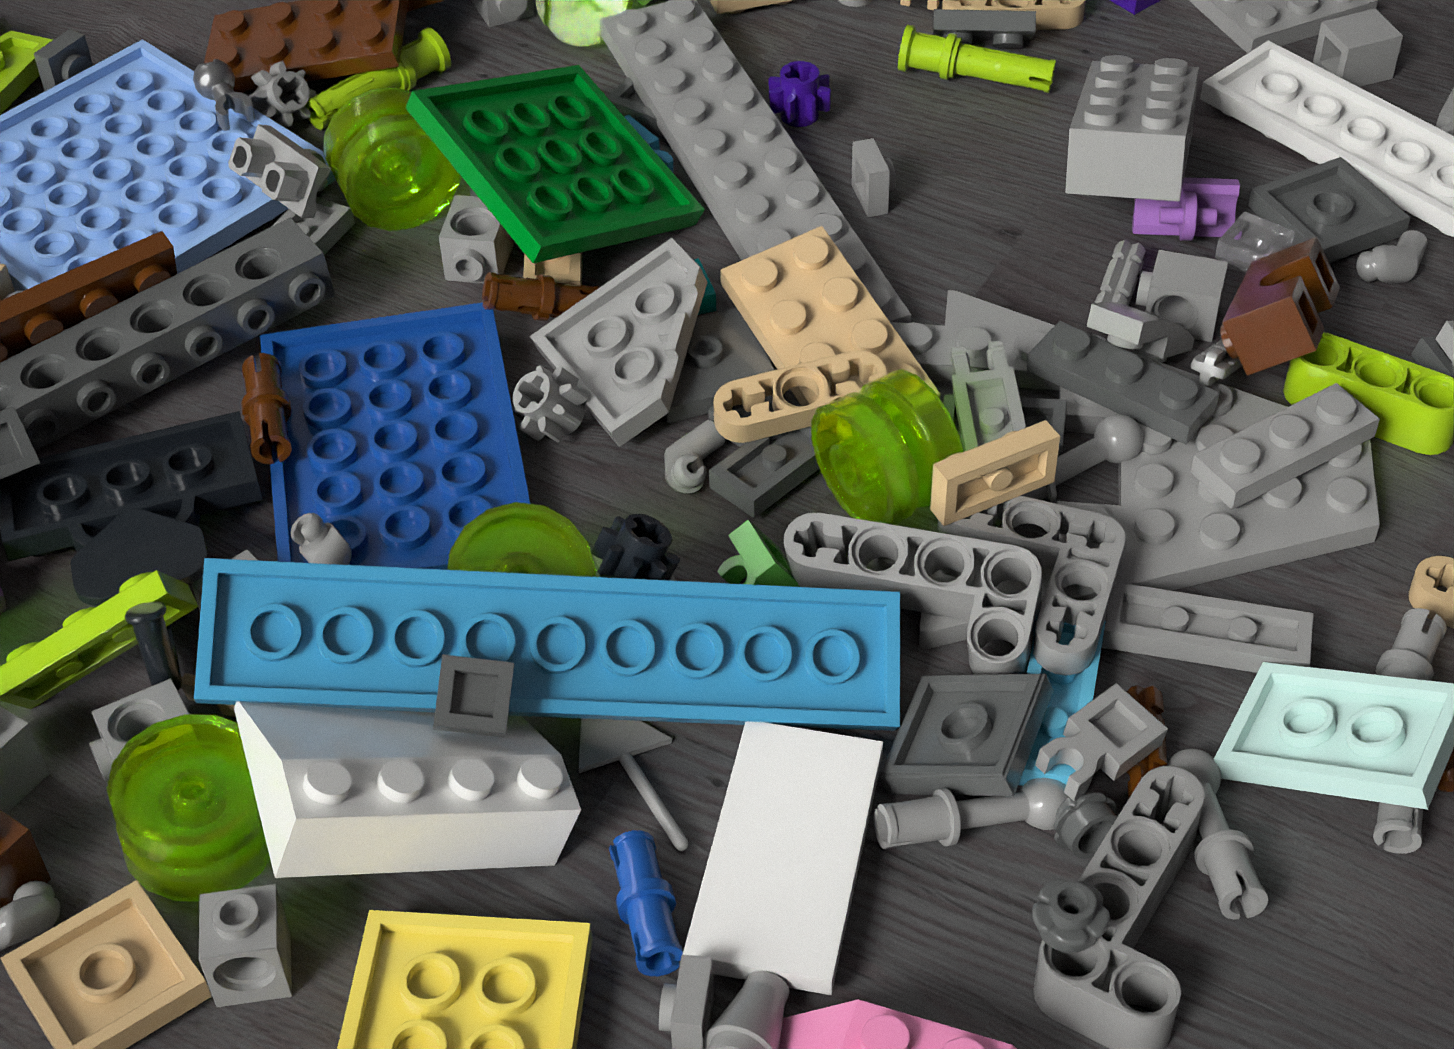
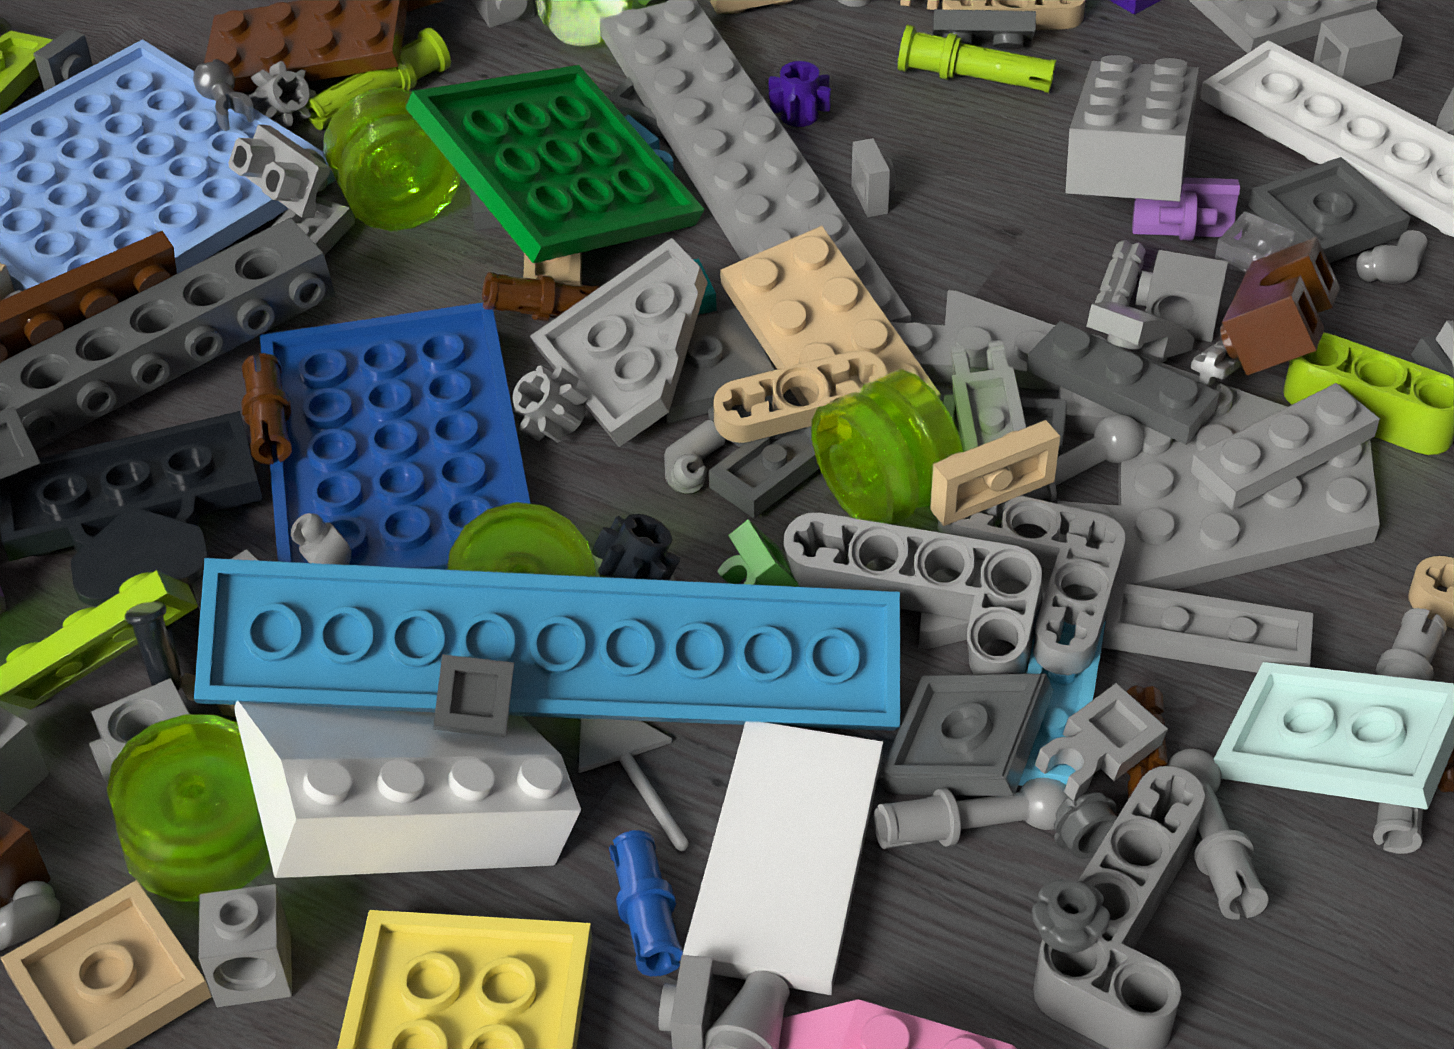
light grey brick [439,195,514,284] -> none

